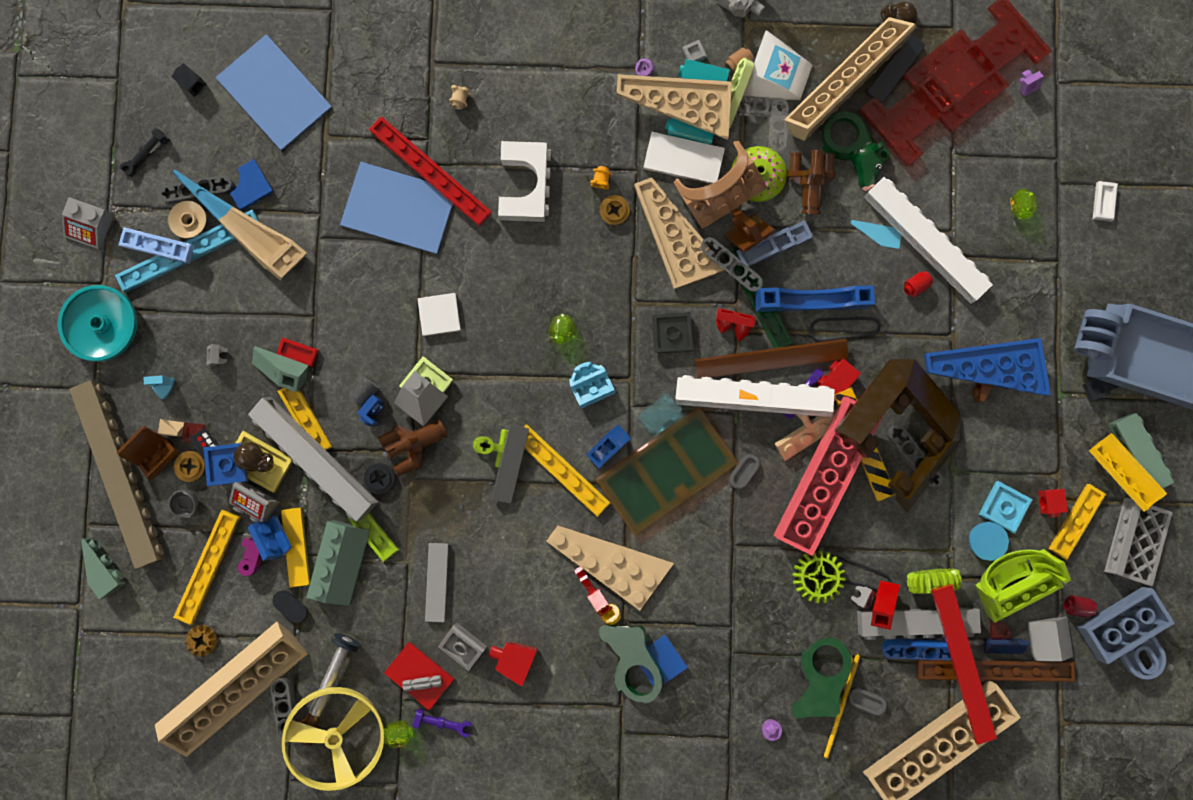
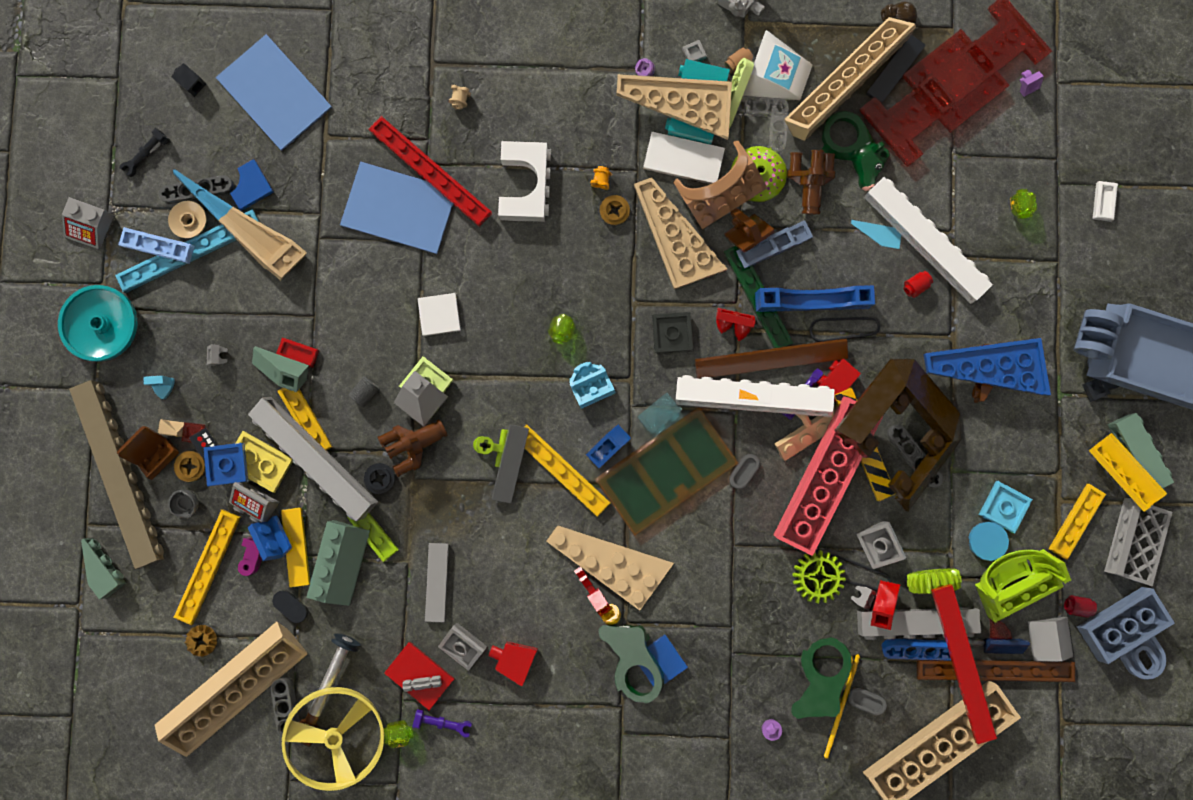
dark brown hair [233,442,274,472] -> none
blue bracket [357,395,384,427] -> none
dark grey beam [701,238,763,292] -> none
red brick [1038,489,1068,517] -> none
none -> light grey slope [856,521,906,569]

